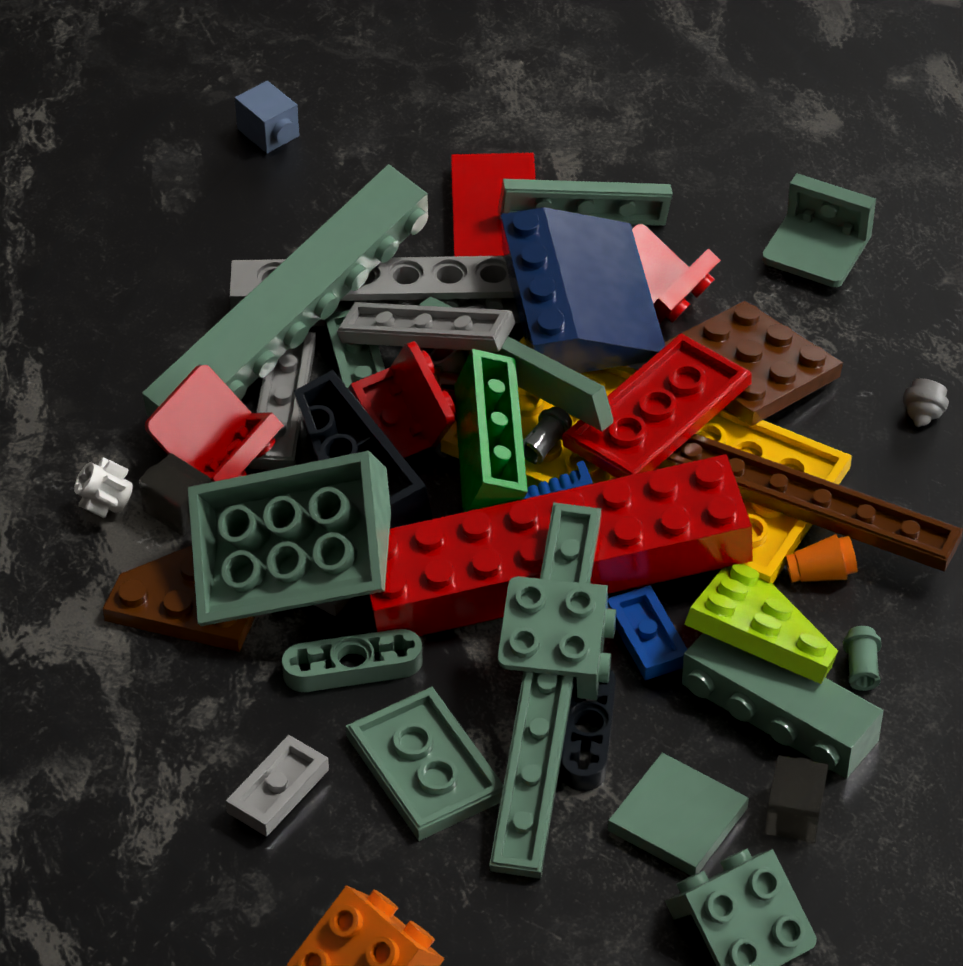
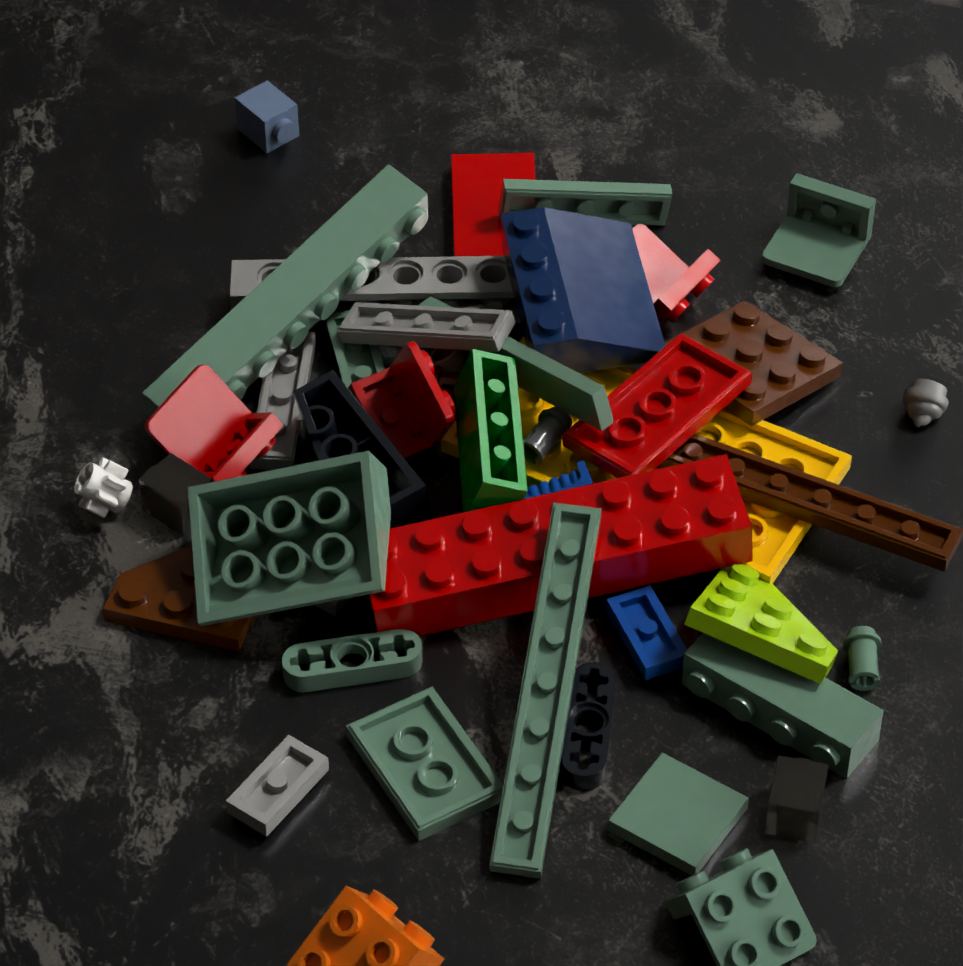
sand green bracket [498,576,617,700] -> none
orange cone [786,534,858,583] -> none

